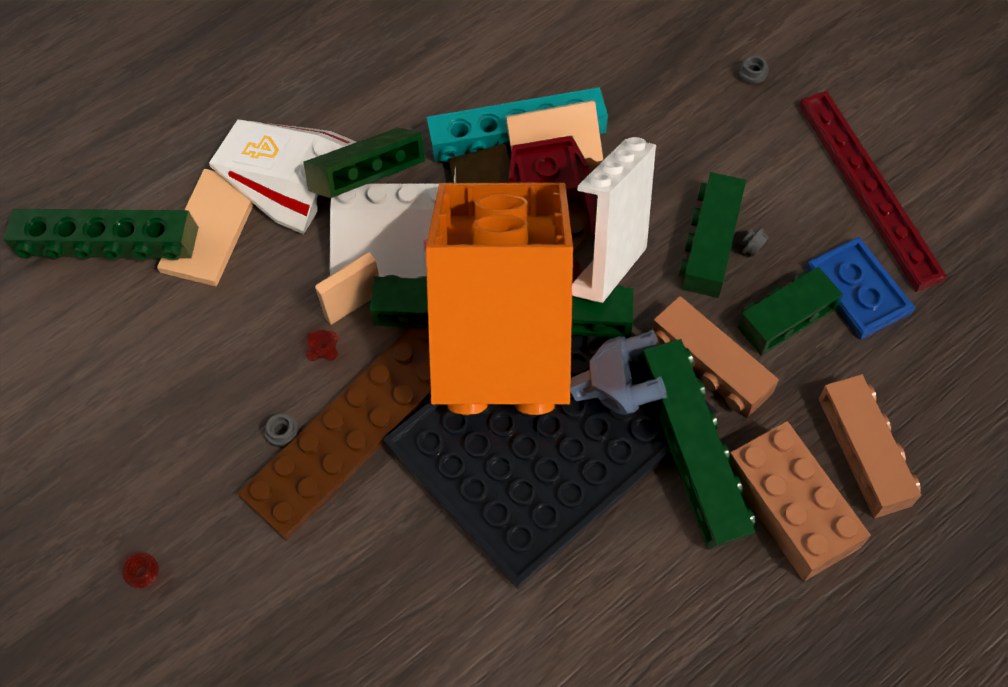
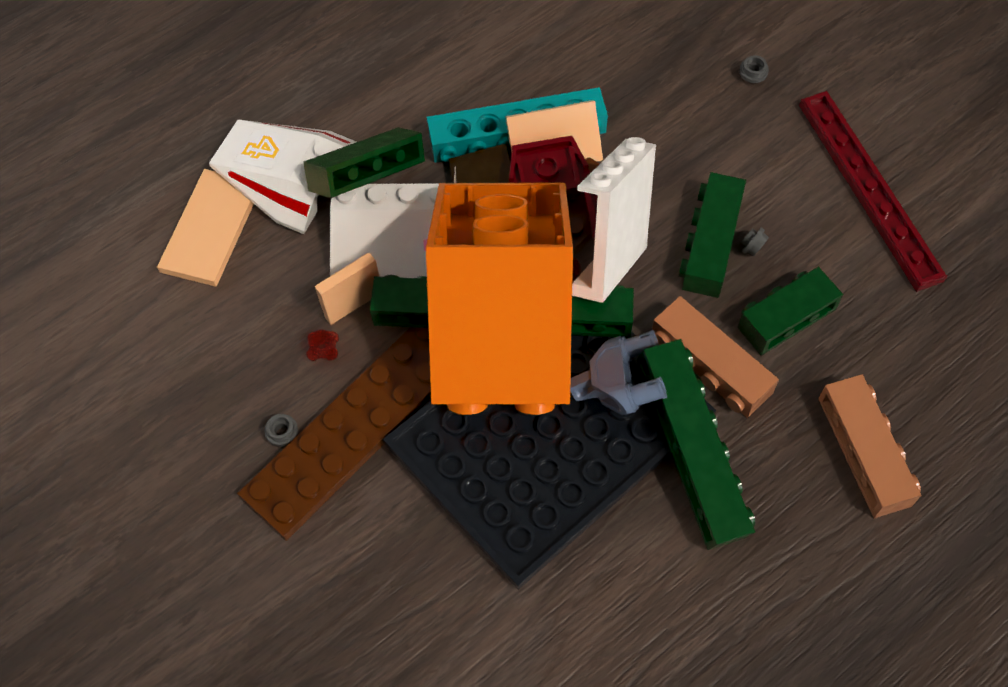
dark green brick [3,209,199,260] -> none
clear red plate [123,553,159,589] -> none
nougat brick [728,421,871,582] -> none
blue tile [806,237,915,340] -> none

